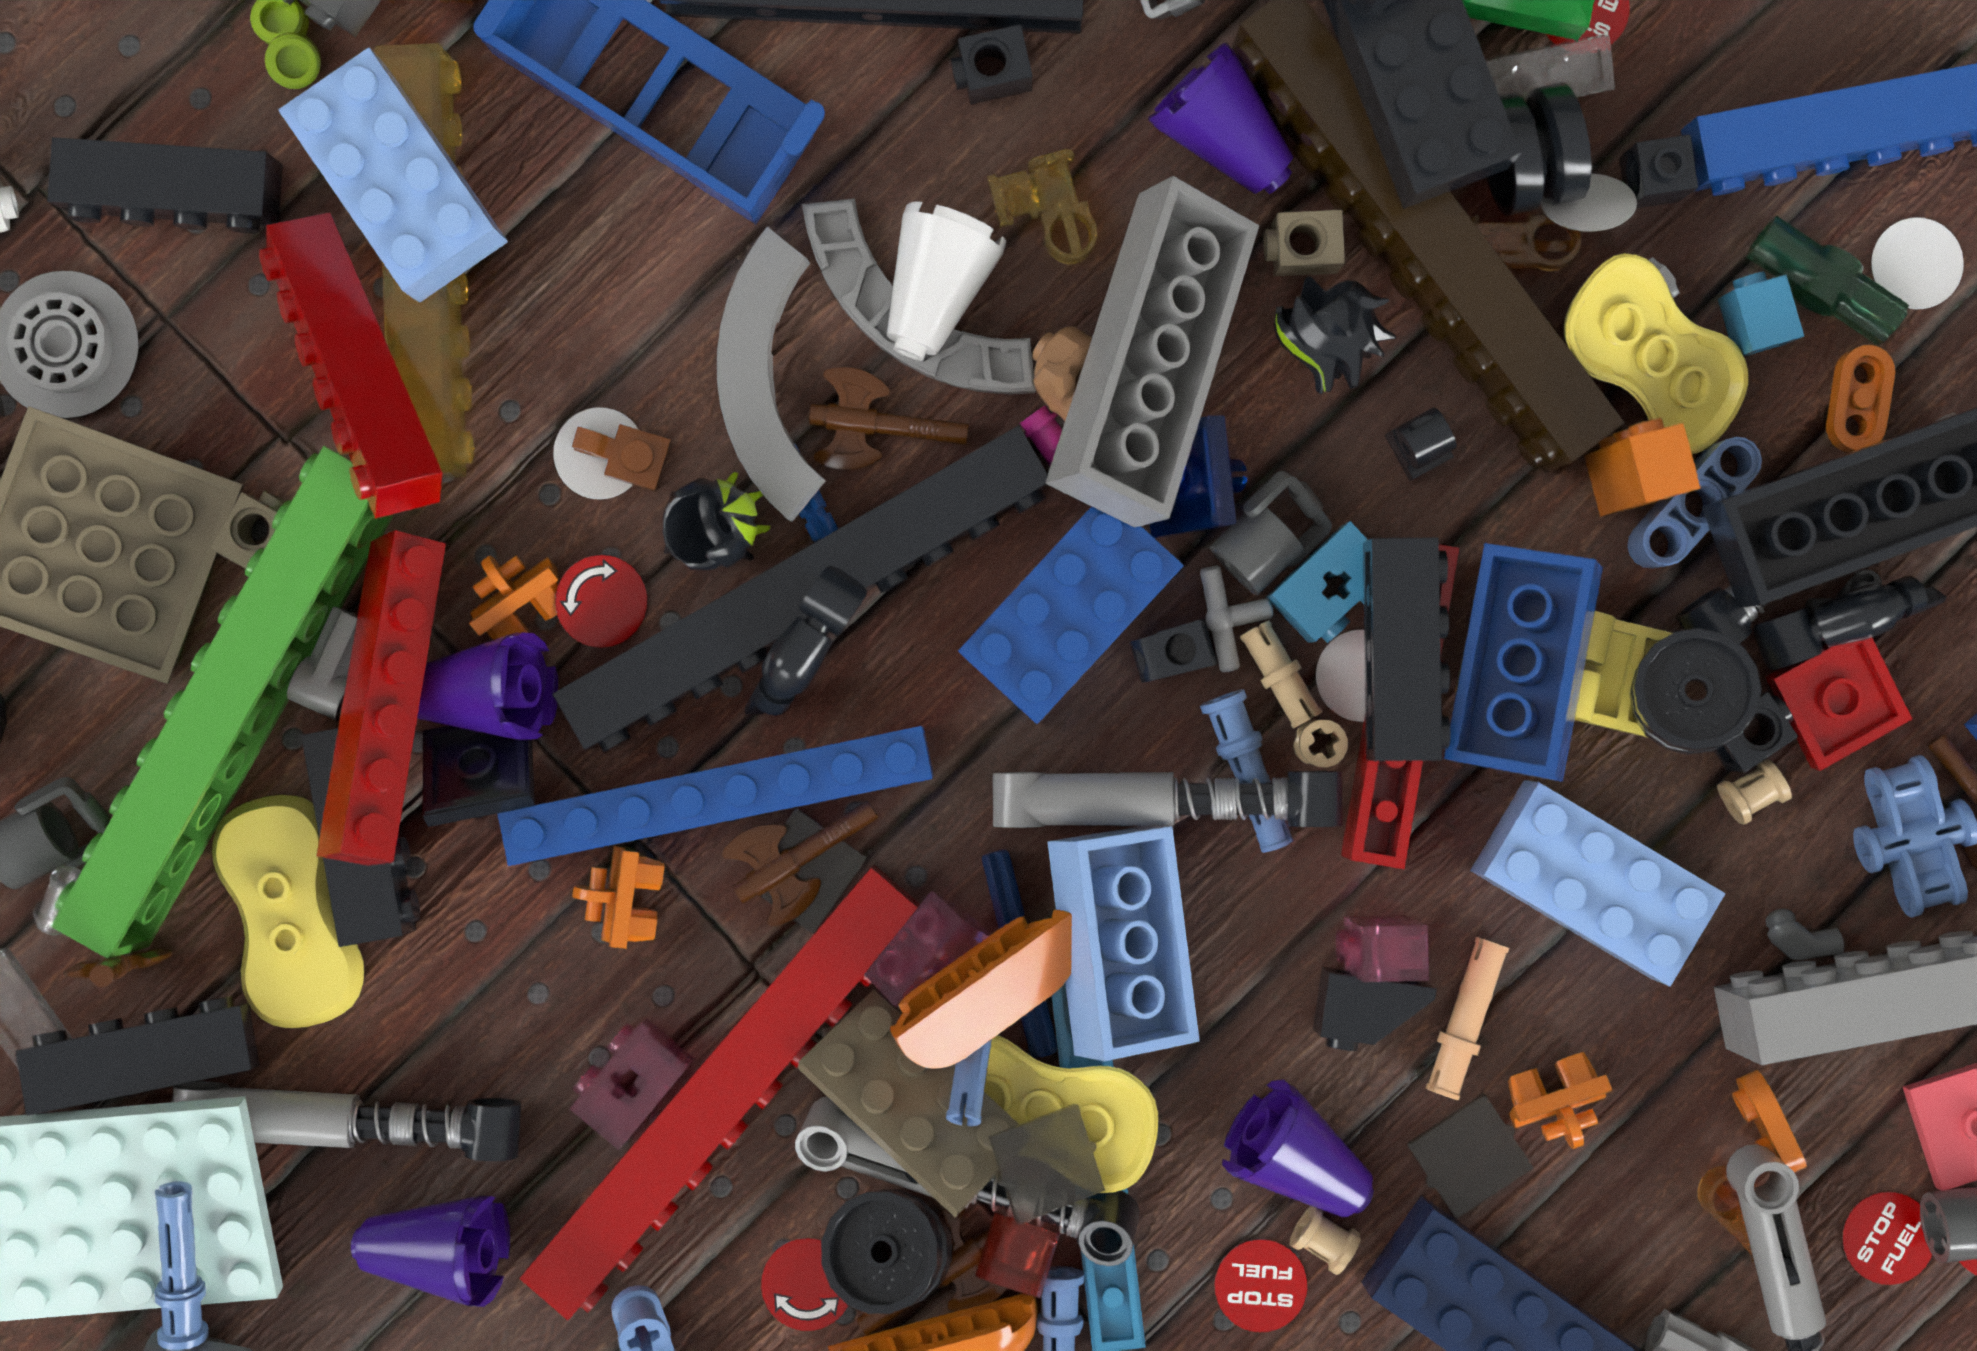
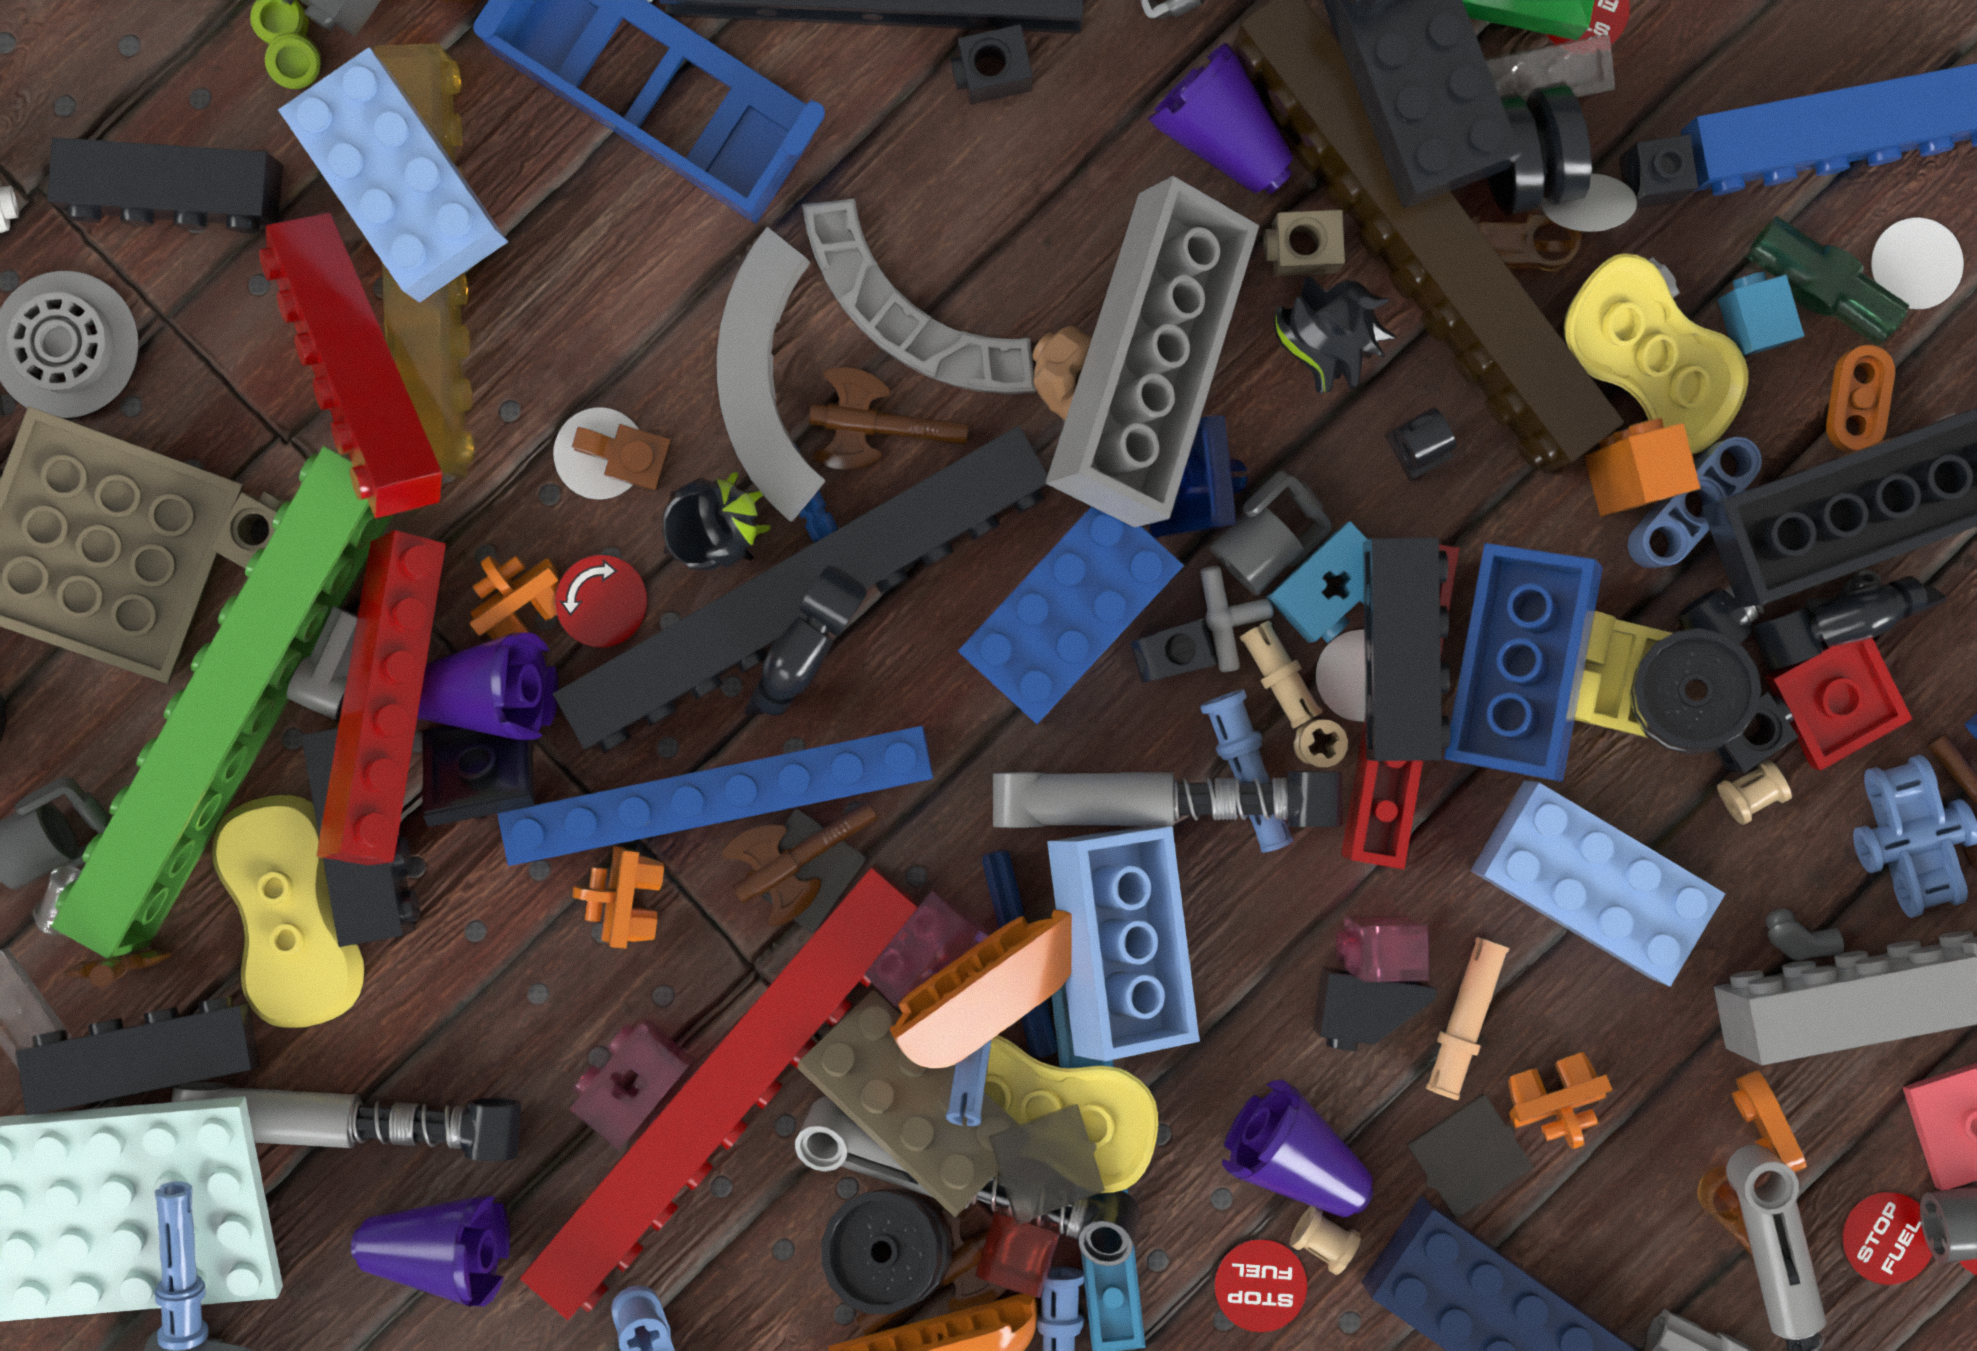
red sticker [761,1238,849,1331] -> none
white cone [887,202,1006,361] -> none
clear yellow piece [987,149,1097,264] -> none
dark pink pin [1020,405,1062,467] -> none

